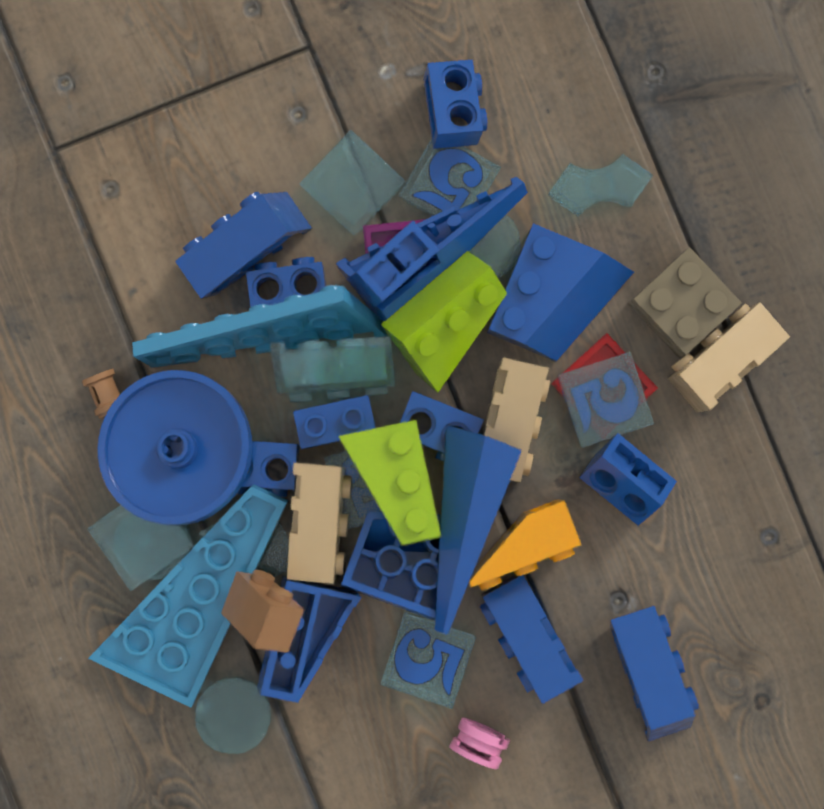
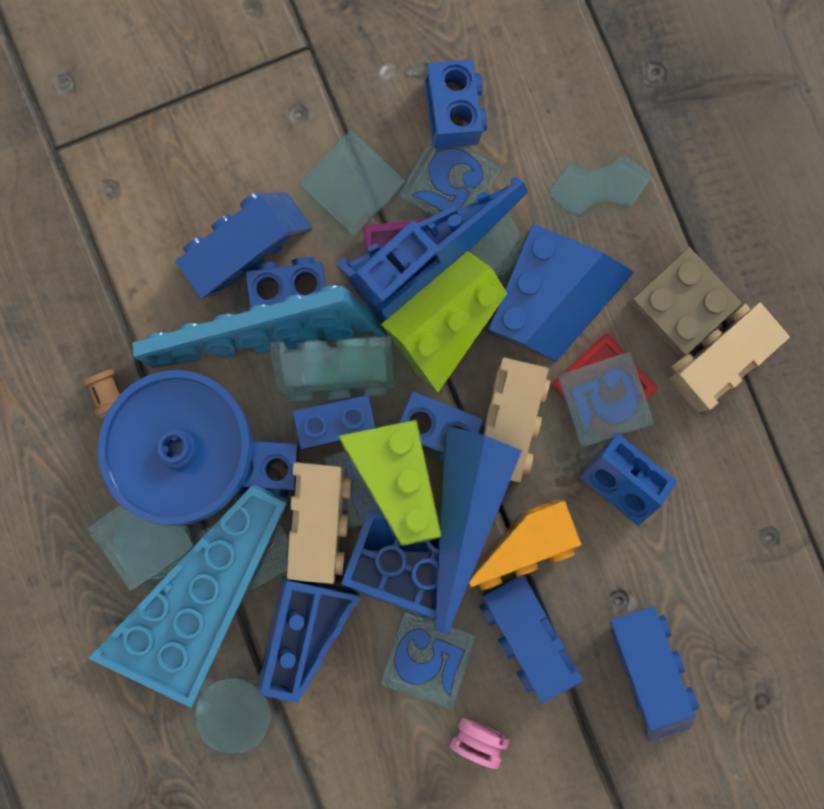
medium nougat brick [221,570,304,653] -> none

